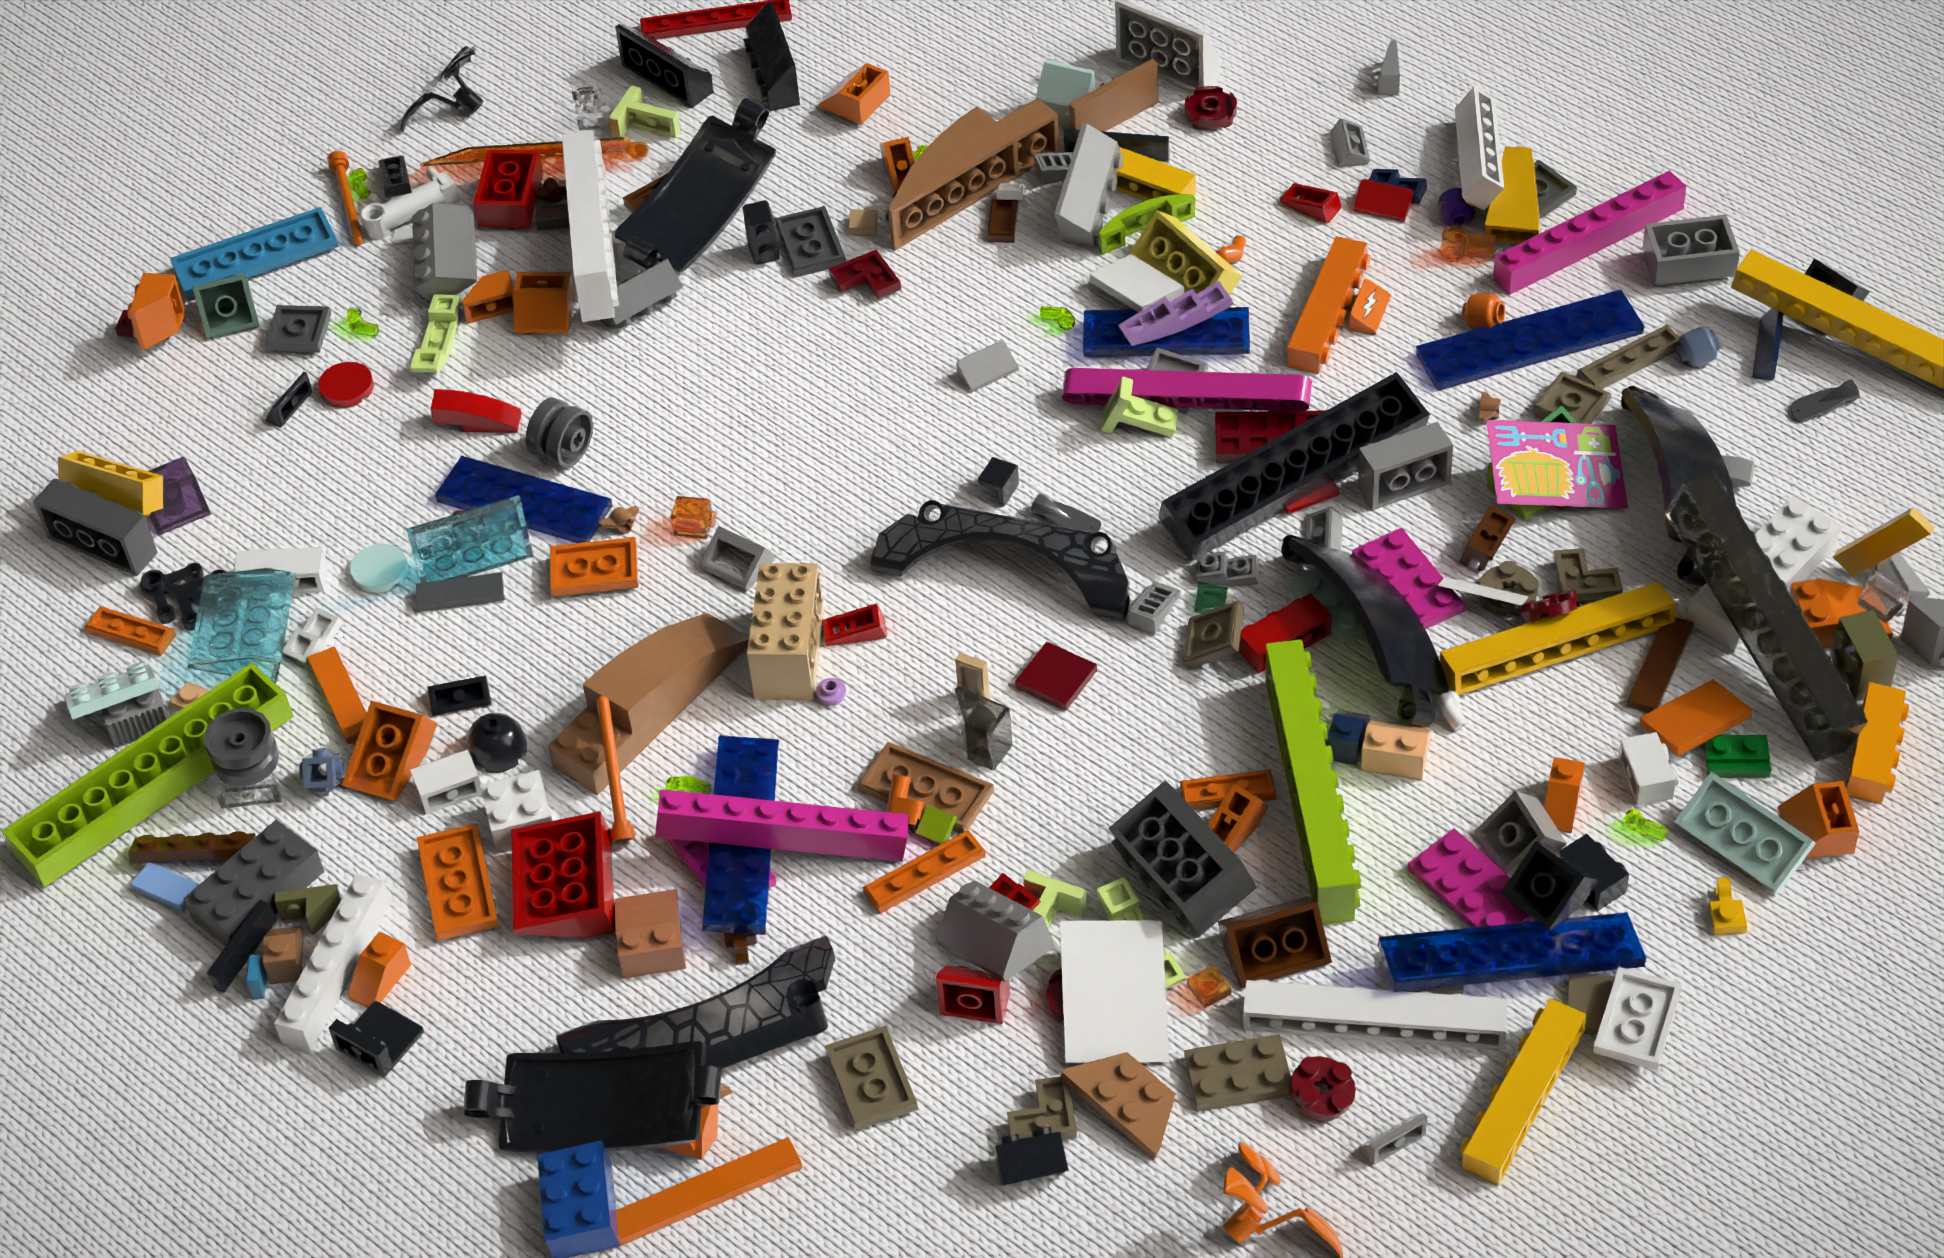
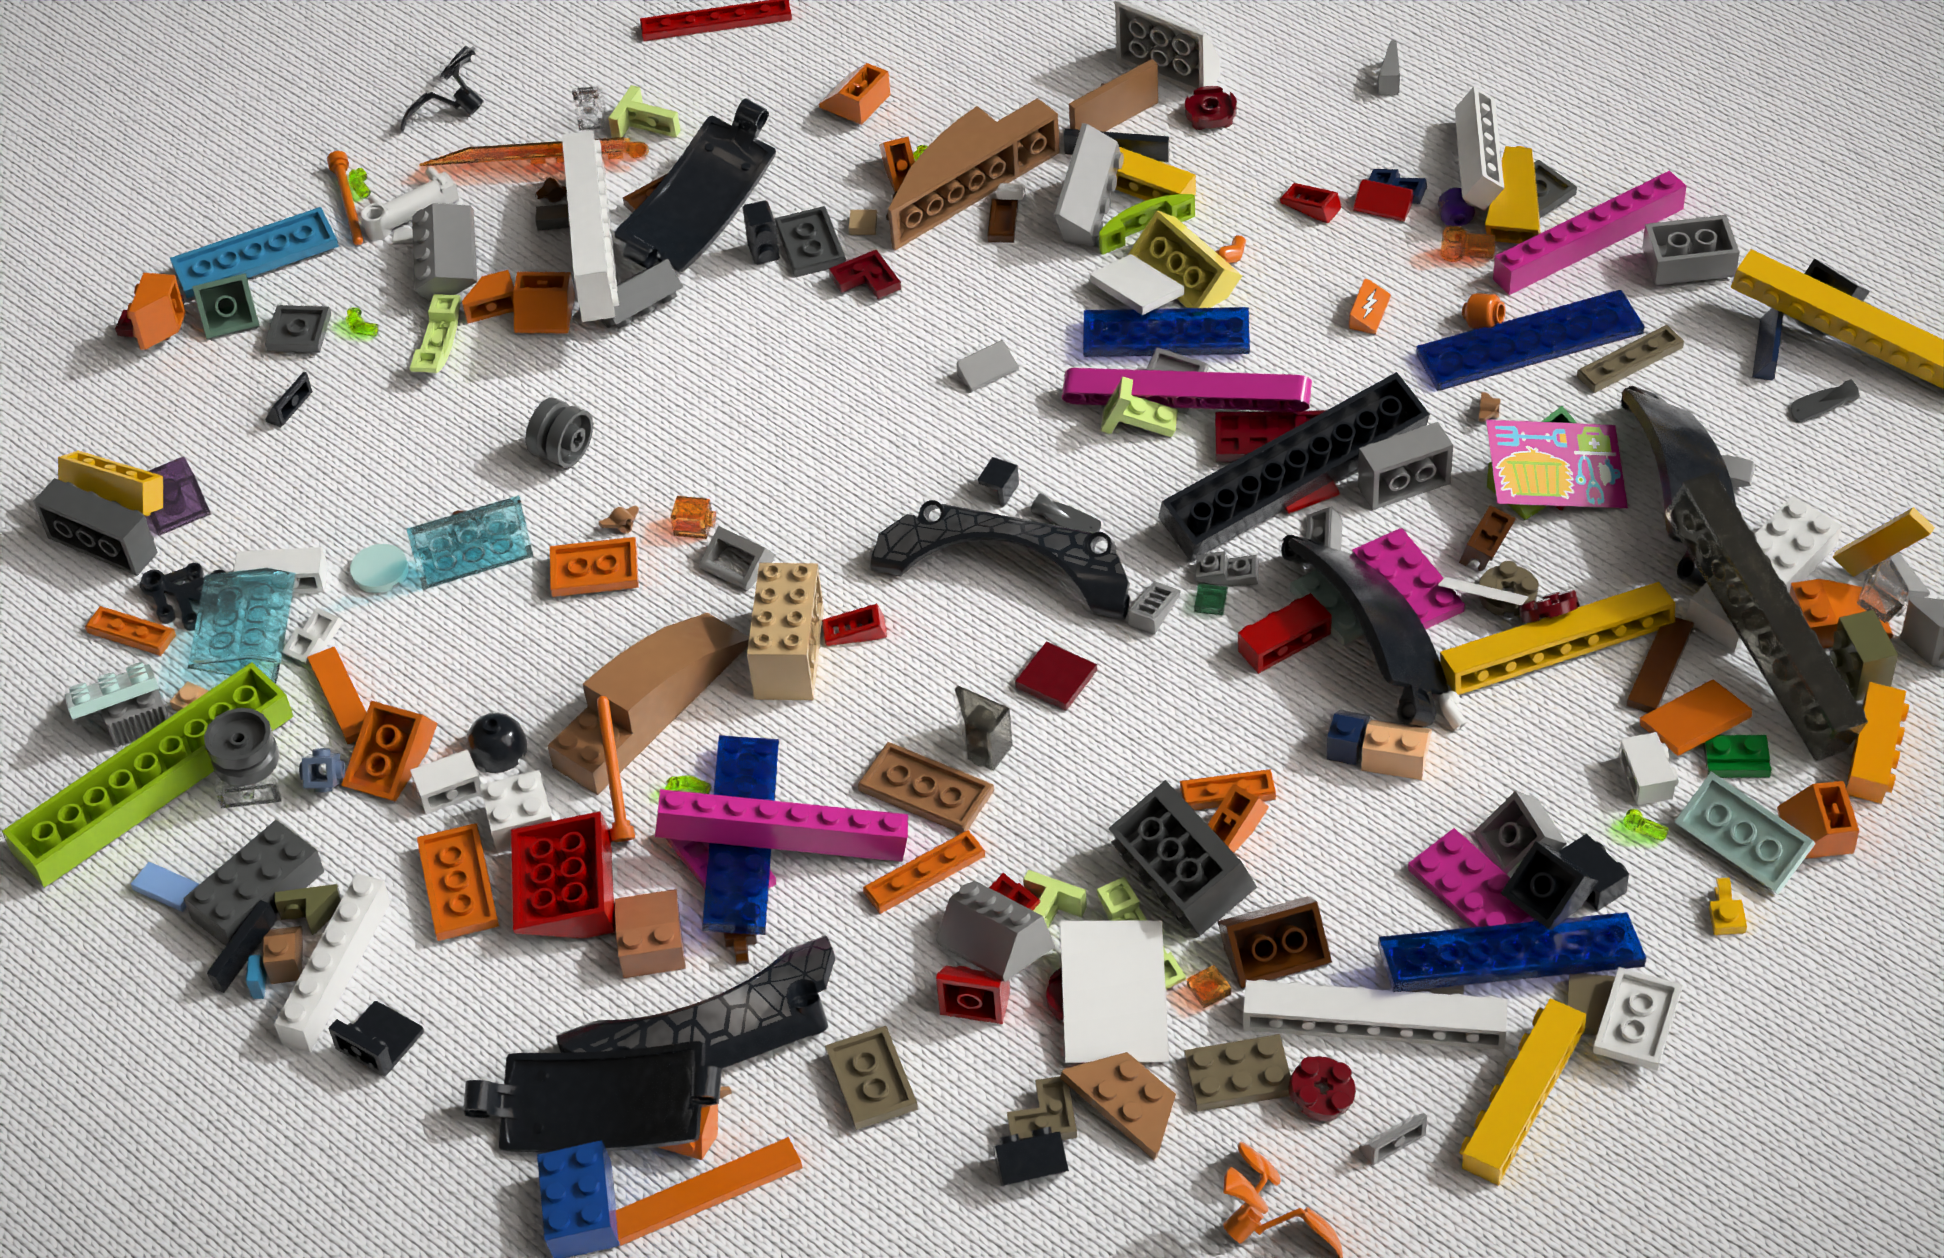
reddish brown plate [128,831,256,863] -> none
red tile [318,362,374,408] -> none
orange slope [348,931,411,1008] -> none
black tile [378,155,412,198] -> none
dark grey tile [416,572,505,612] -> none
black slope [427,675,492,716] -> none
red slope [430,389,522,433] -> none
clear blue plate [435,456,613,543] -> none
red brick [473,150,543,228] -> none
black slope [615,24,714,108] -> none
black slope [743,2,800,111] -> none
lavender plate [816,678,846,706] -> none
orange piece [886,774,925,830] -> none
lime tile [916,804,957,844] -> none
tan tile [955,653,990,707] -> none
light grey slope [1034,152,1073,185] -> none
light aqua slope [1035,59,1095,126] -> none
clear neon green arm [1040,306,1075,330] -> none
lavender slope [1118,281,1234,346] -> none
dark tan plate [1183,601,1244,670] -> none
lime brick [1265,639,1361,924] -> none
orange brick [1287,236,1371,374] -> none
light grey slope [1330,118,1370,167] -> none
dark tan plate [1533,372,1611,424] -> none
orange slope [1544,757,1585,833] -> none
dark tan plate [1553,548,1623,601] -> none
sand blue head [1676,327,1720,368] -> none

